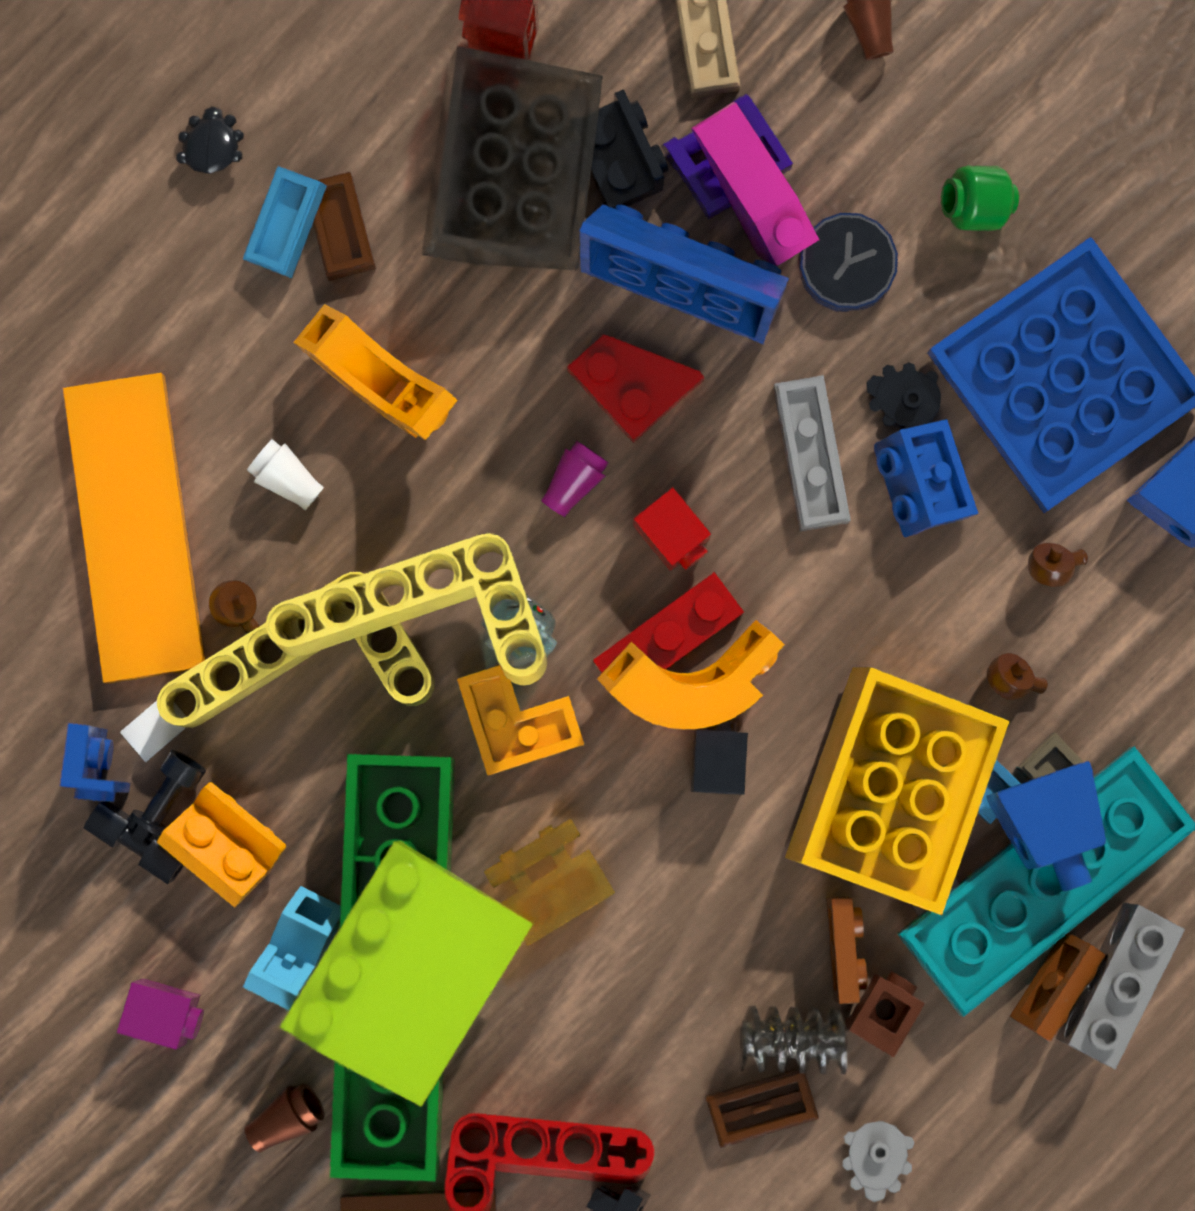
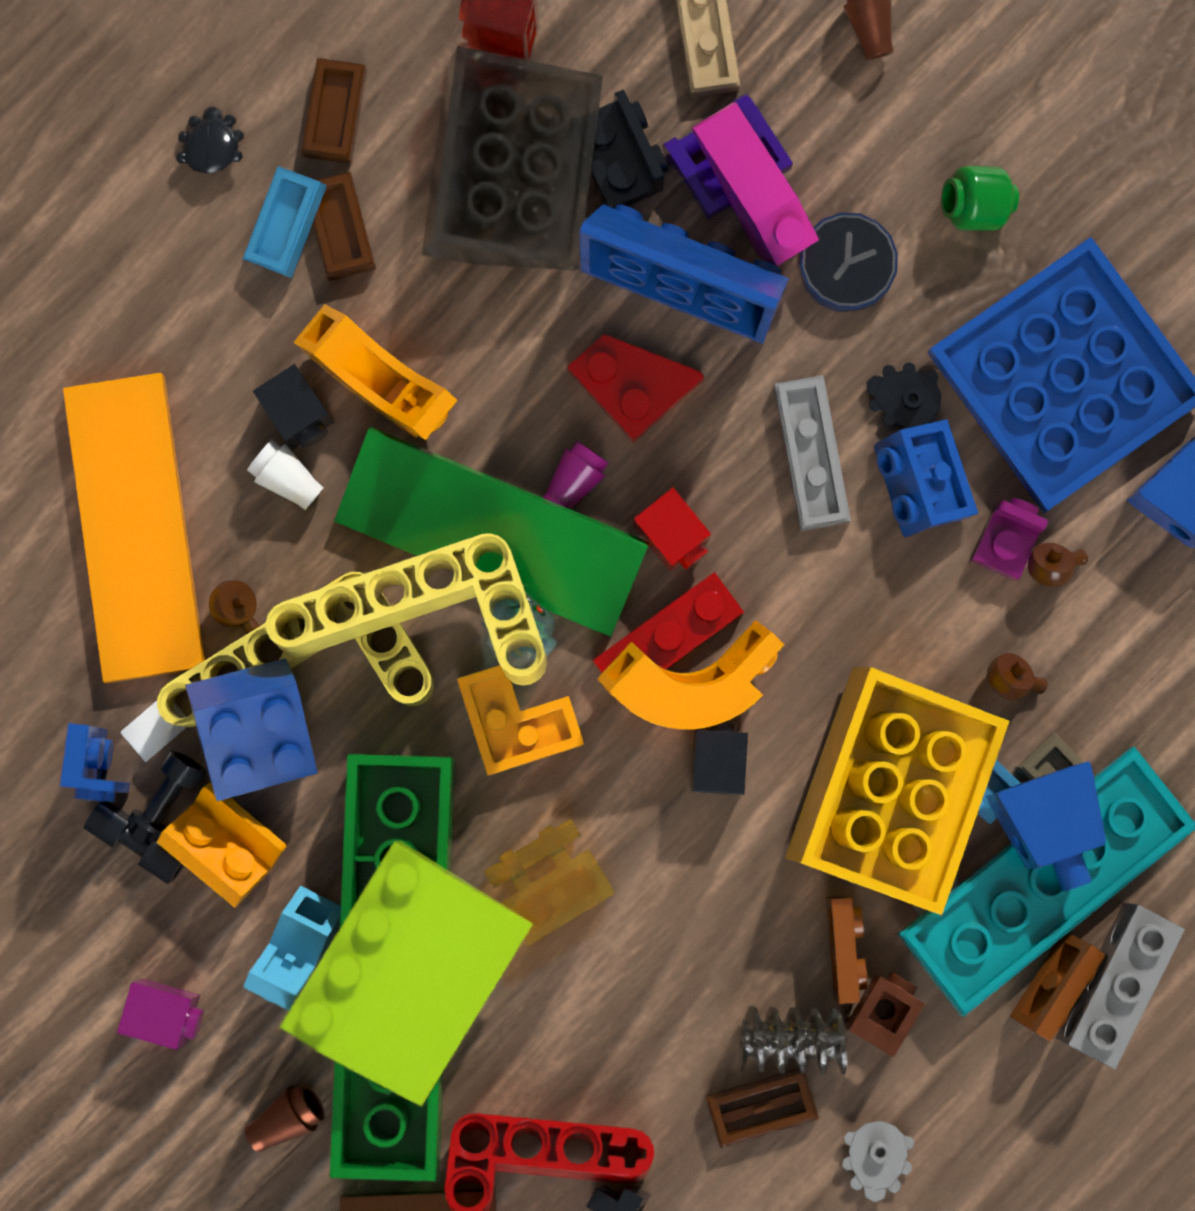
none -> blue brick [185,658,317,801]
none -> black brick [253,364,334,450]
none -> reddish brown tile [301,58,367,164]
none -> green tile [334,427,650,637]
none -> magenta bracket [970,498,1048,581]

